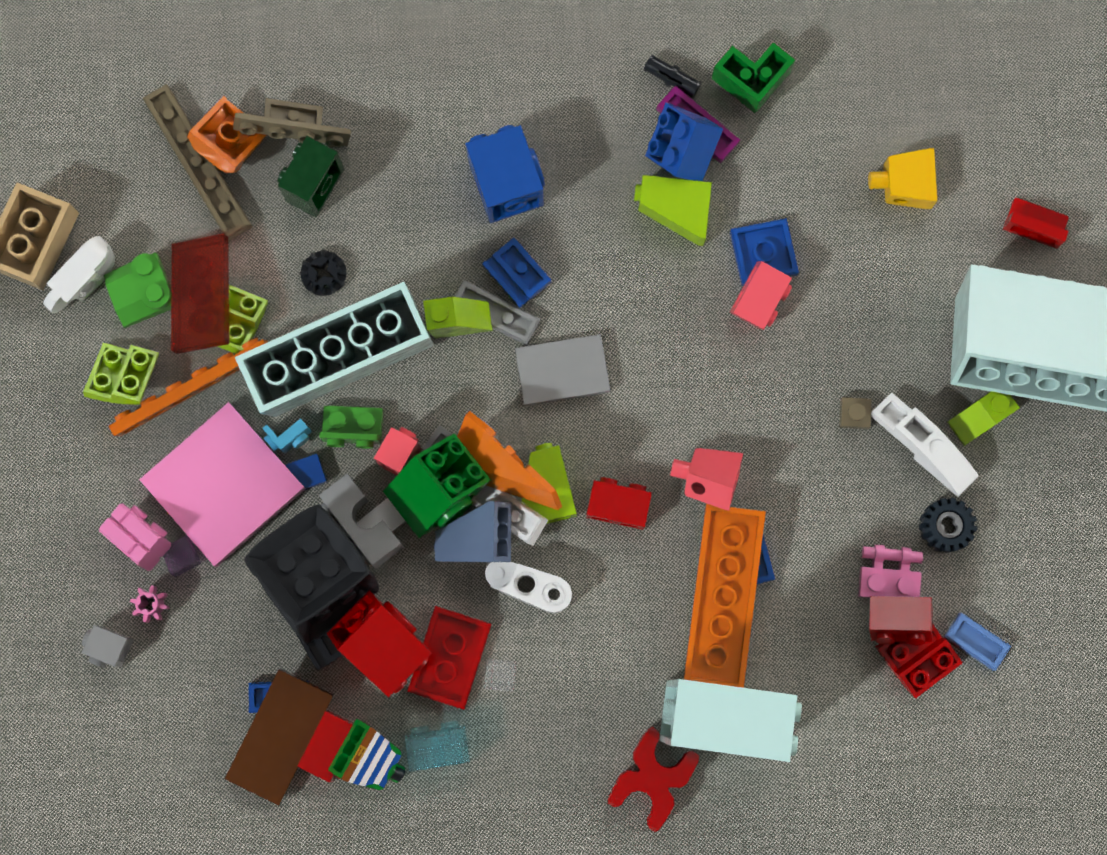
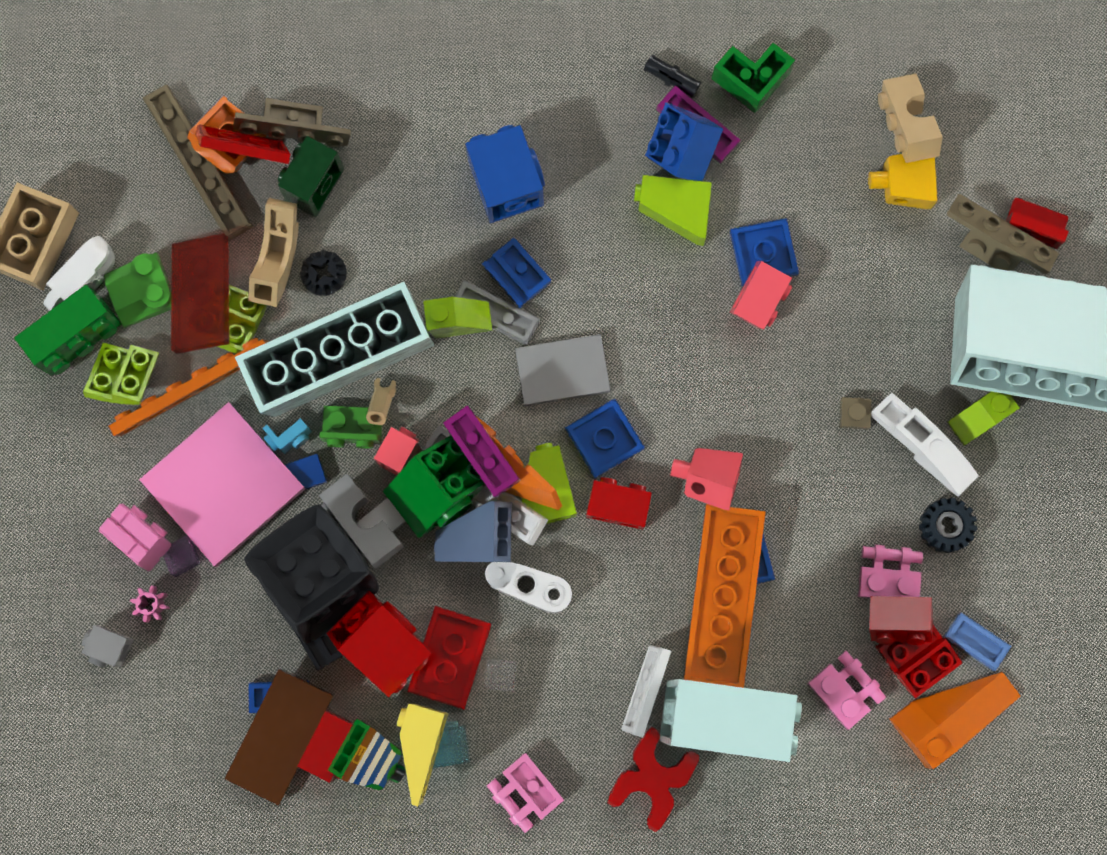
none -> green brick [14,284,122,376]
none -> red tile [196,124,291,164]
none -> tan arch [248,198,299,307]
none -> tan bar [366,378,396,426]
none -> light yellow slope [397,703,449,807]
none -> magenta plate [443,405,520,498]
none -> bright pink plate [487,753,564,833]
none -> blue tile [565,399,645,479]
none -> white tile [621,645,671,738]
none -> bright pink plate [807,650,886,730]
none -> tan arch [878,73,943,163]
none -> orange wedge [889,672,1021,769]
none -> dark tan bracket [947,194,1059,274]

